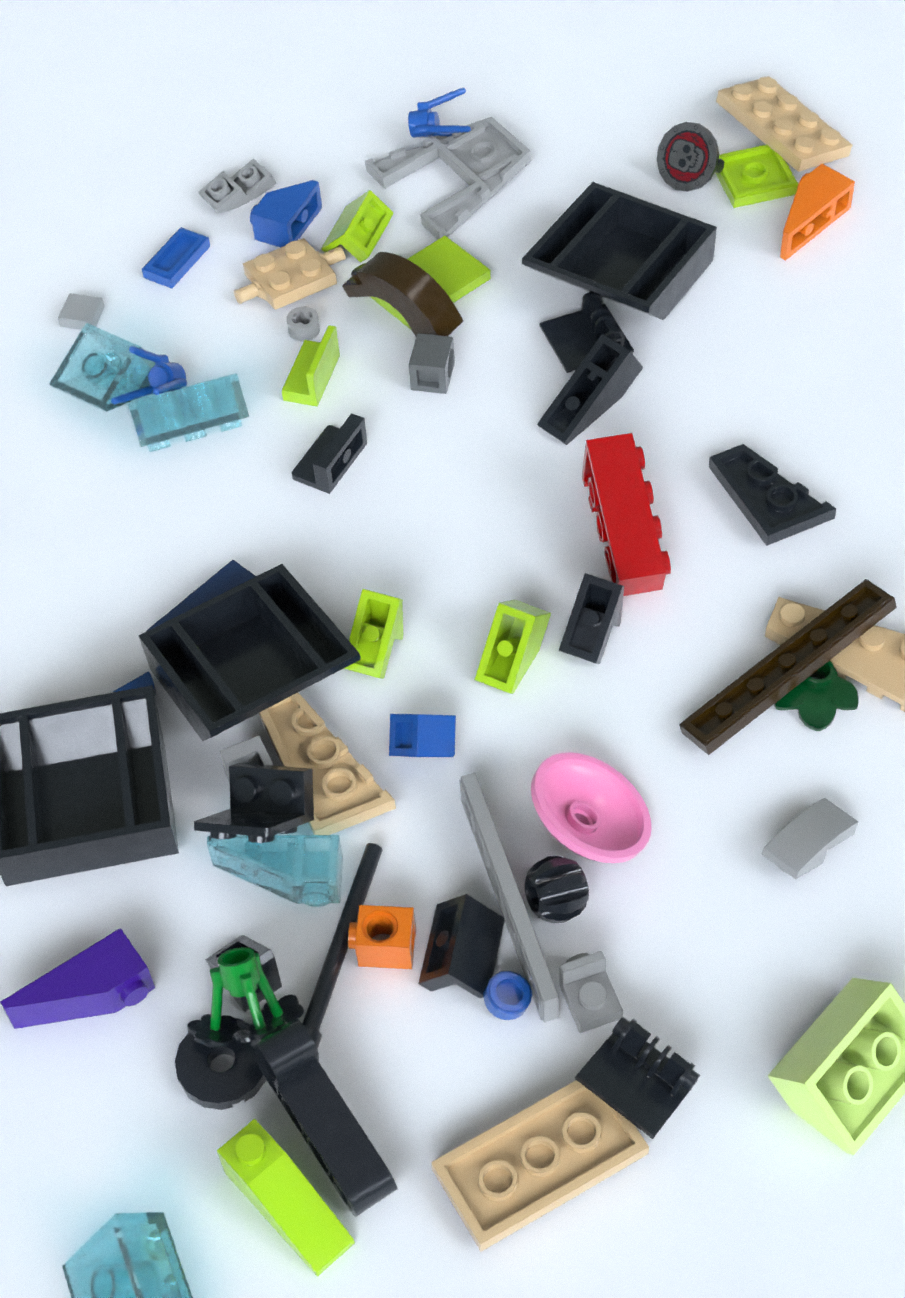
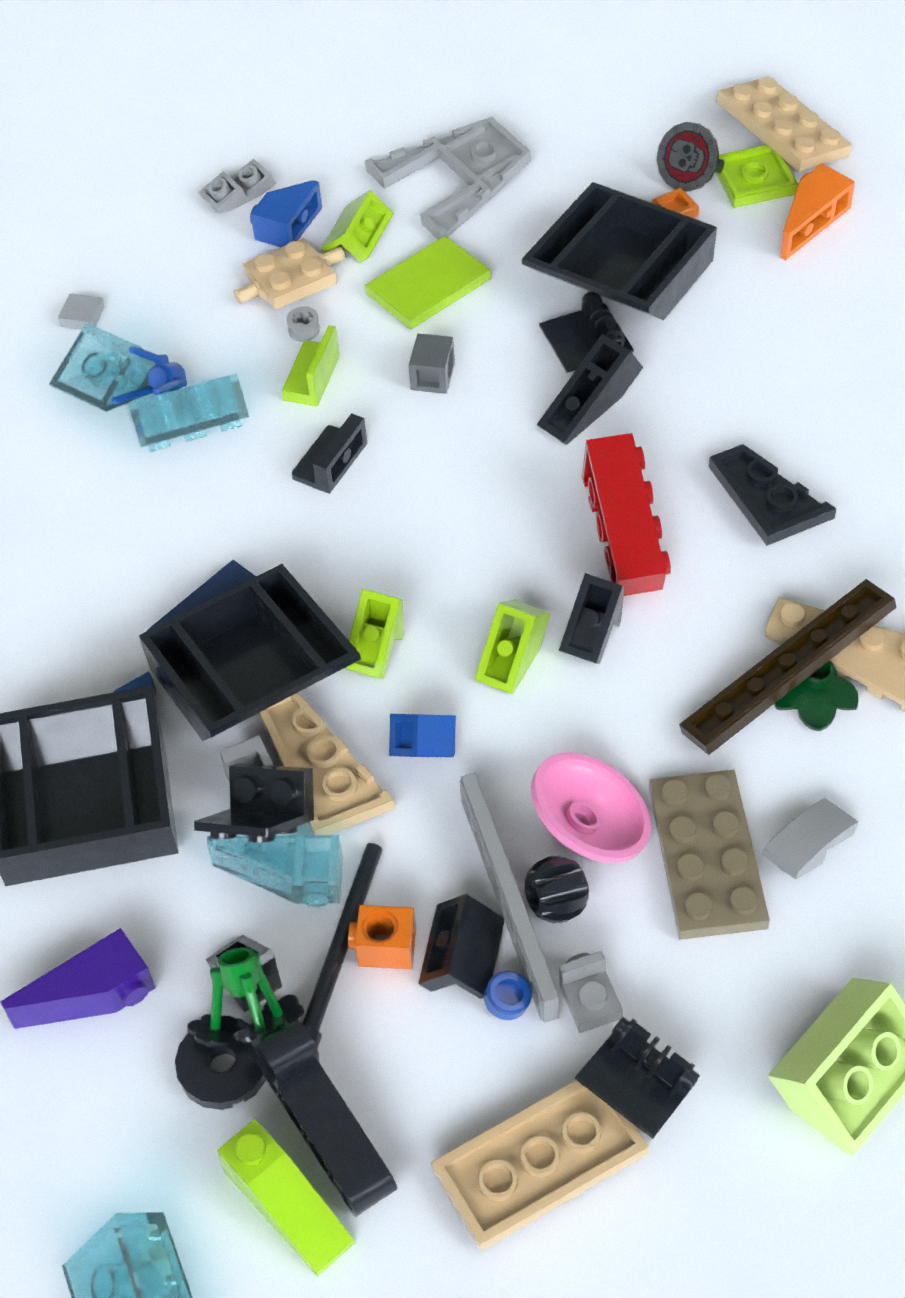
blue tile [142,227,210,289] -> none
dark brown arch [342,252,464,337] -> none
blue plant [408,88,471,138] -> none
none -> dark tan plate [649,769,770,940]
none -> orange tile [652,187,699,218]

